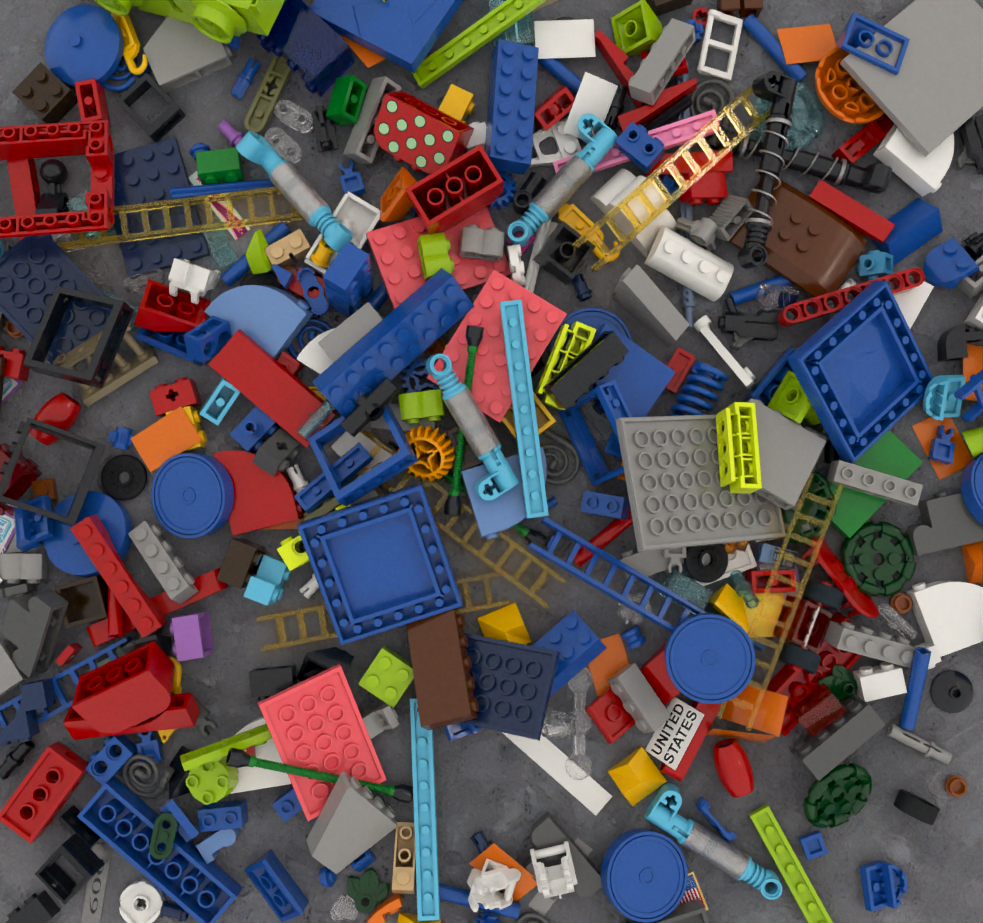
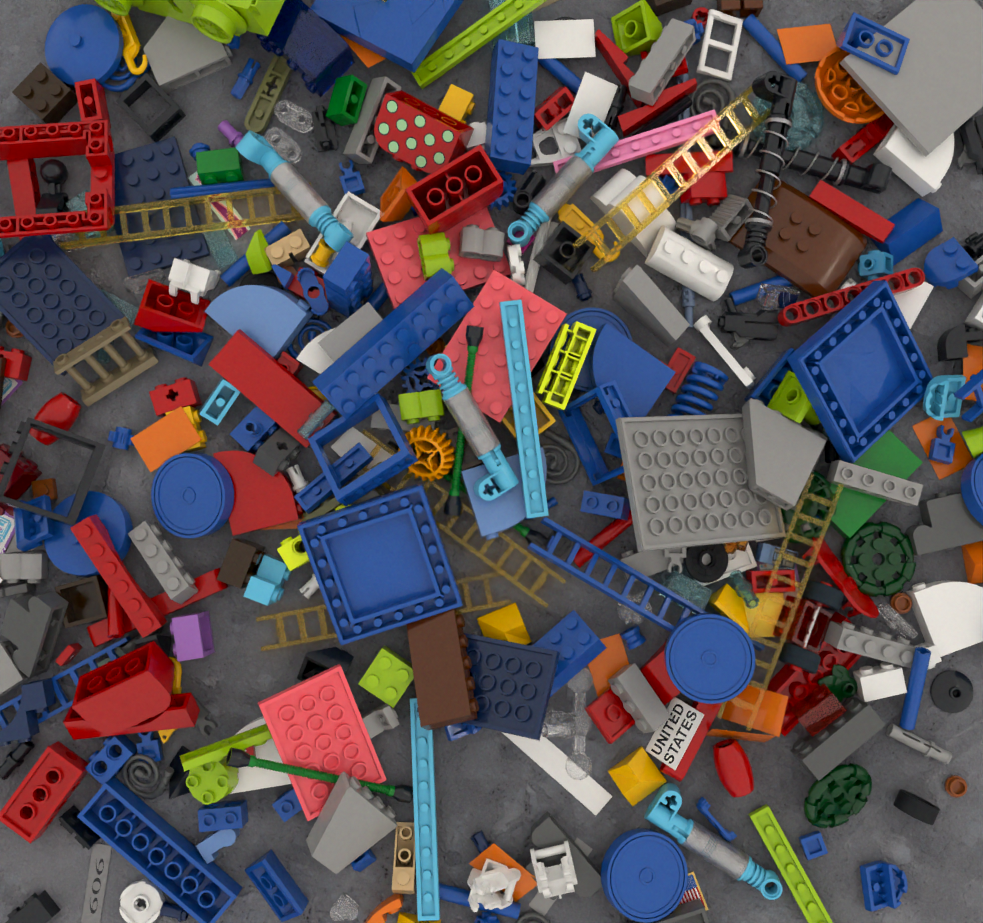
black window [23,286,134,389] -> none
black window [35,834,105,905] -> none
black wheel [101,455,147,500] -> none
dark green plate [149,813,178,859] -> none
blue slope [160,798,200,842] -> none
blue brick [184,316,232,363] -> none
black brick [249,665,297,700] -> none
blue plate [319,866,337,888] -> none
black piece [340,377,400,437] -> none
dark green plate [347,867,389,913] -> none
black brick [543,331,629,409] -> none
blue brick [615,122,665,174] -> none
neon yellow brick [715,402,762,494] -> none

